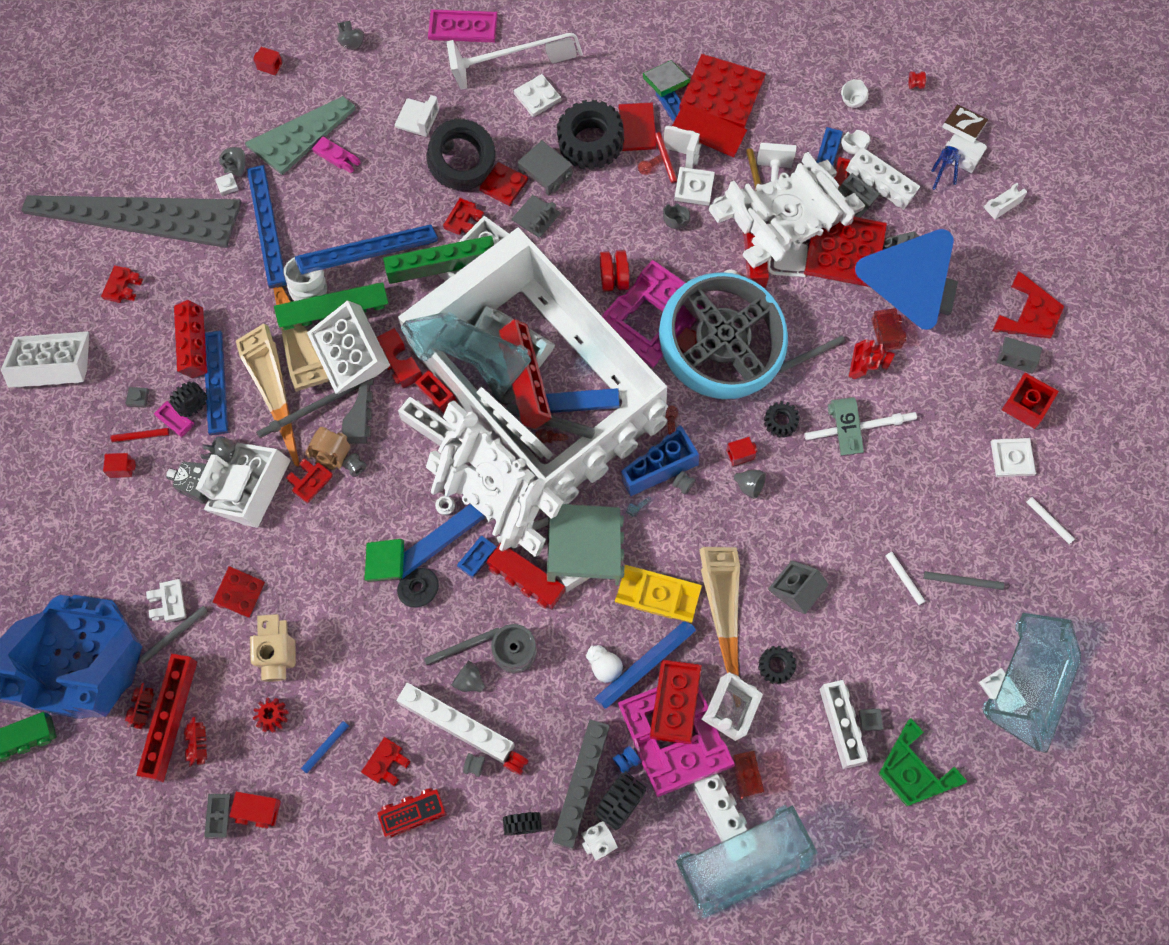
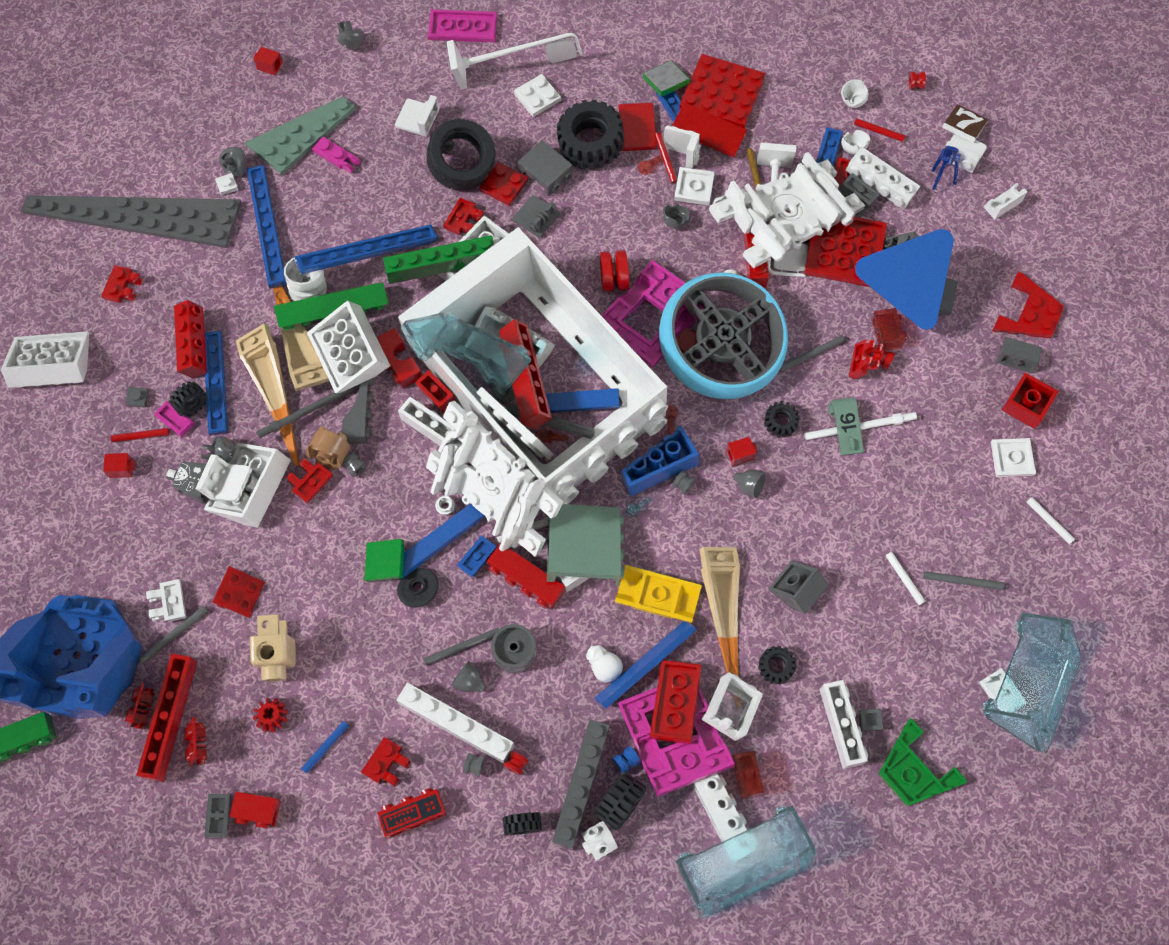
none -> red bar [854,118,906,142]

